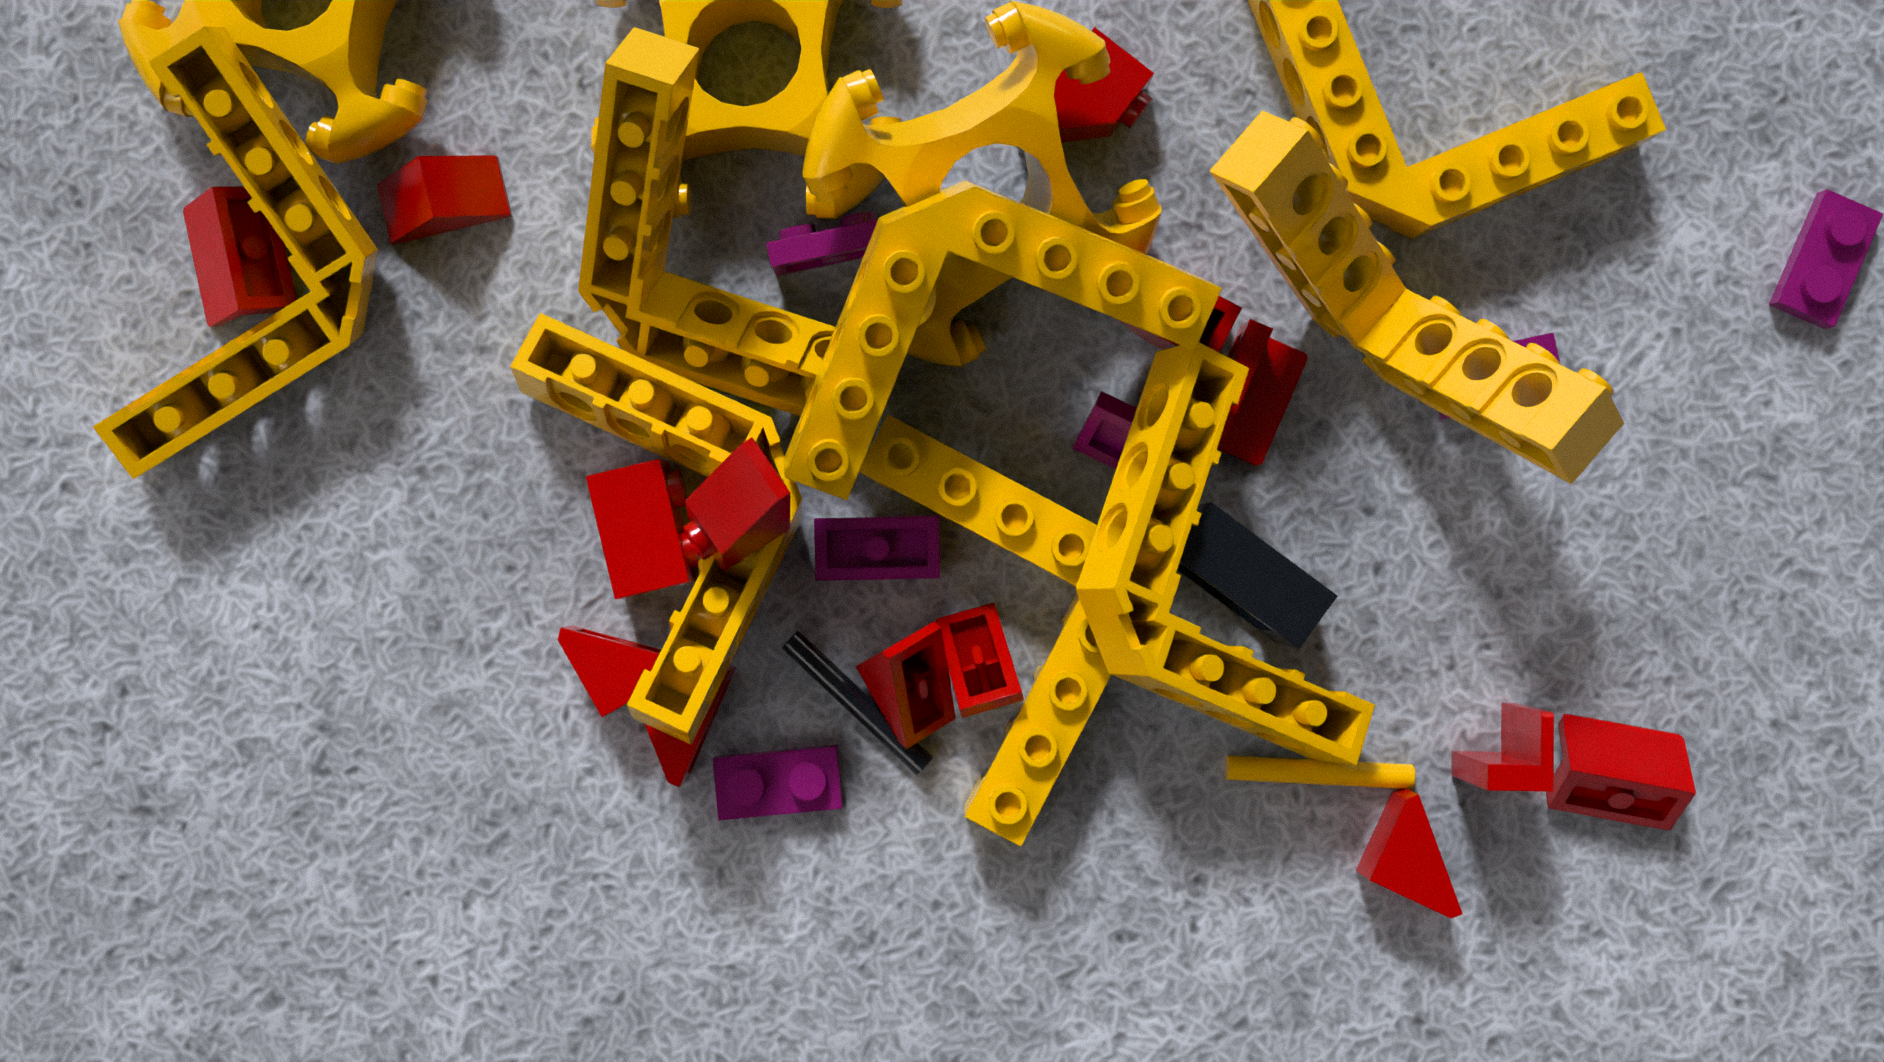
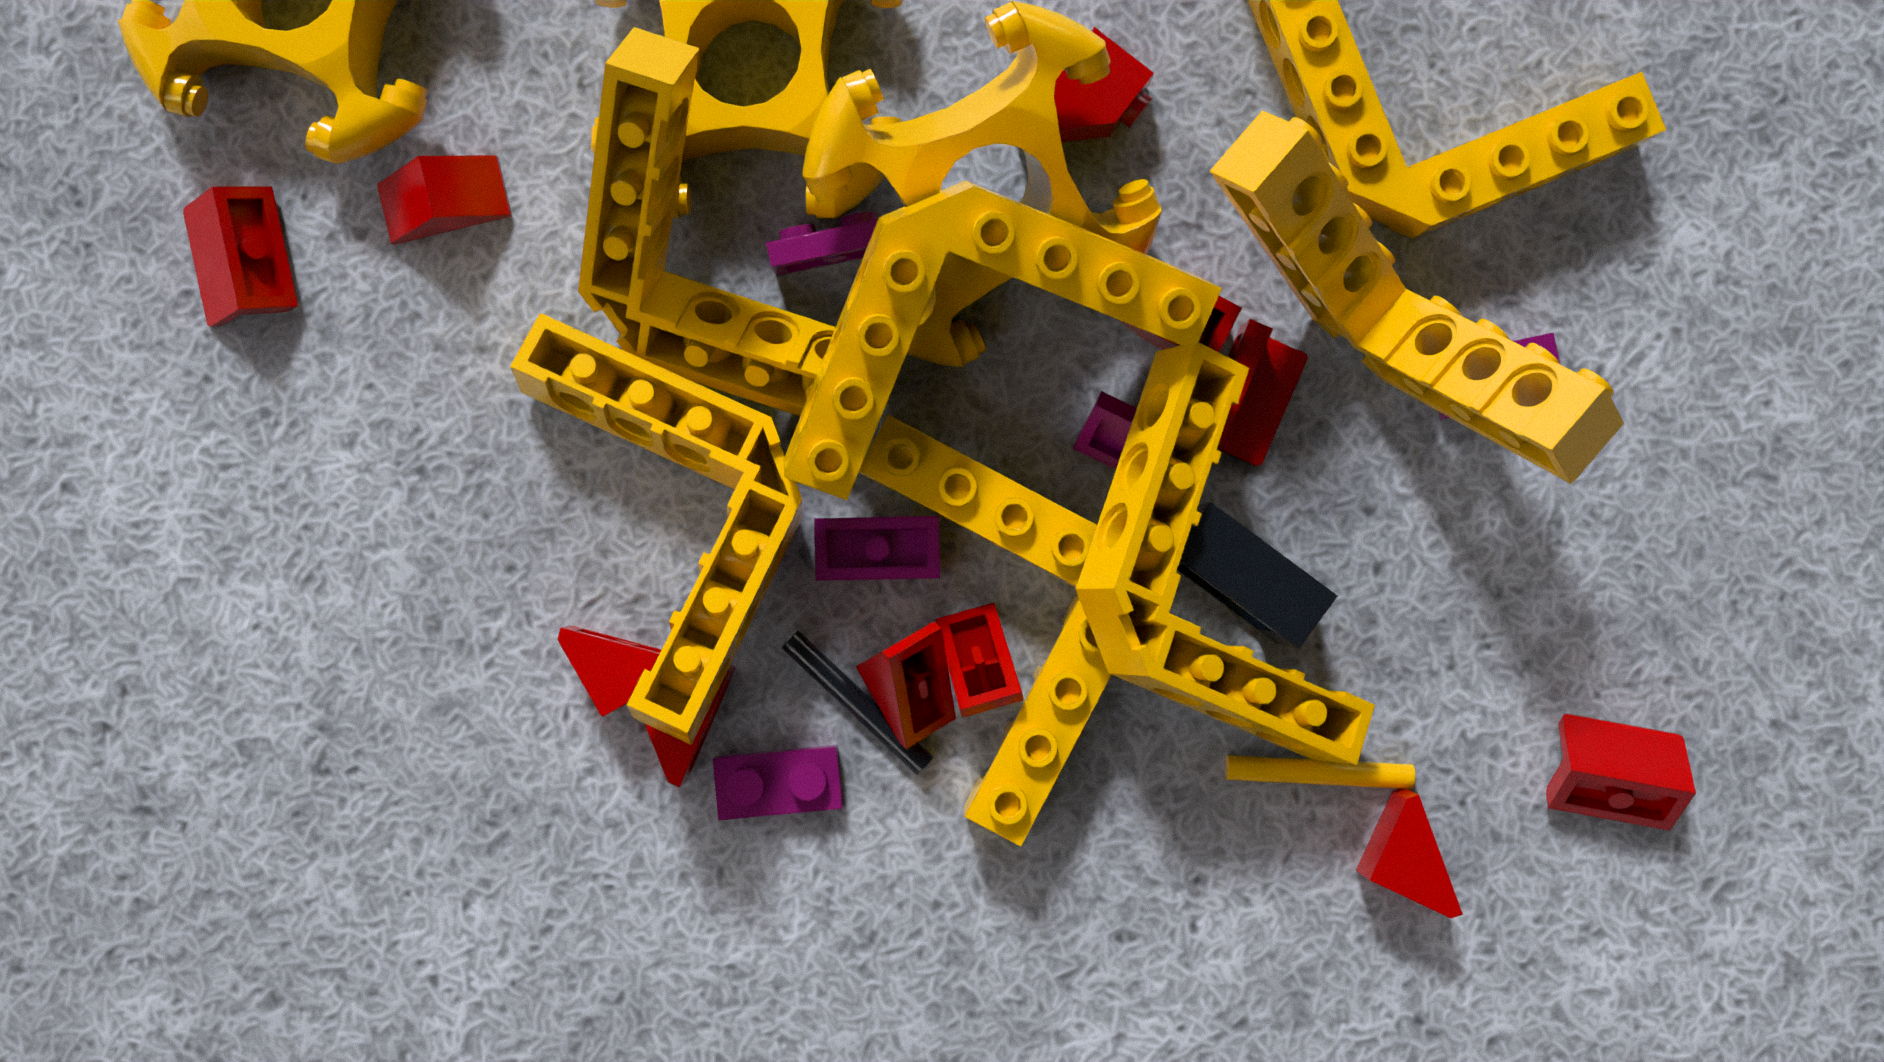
yellow brick [93,26,378,480] -> none
red brick [586,458,701,599] -> none
red slope [683,437,791,571] -> none
red panel [1451,703,1554,792] -> none
magenta plate [1769,189,1883,329] -> none

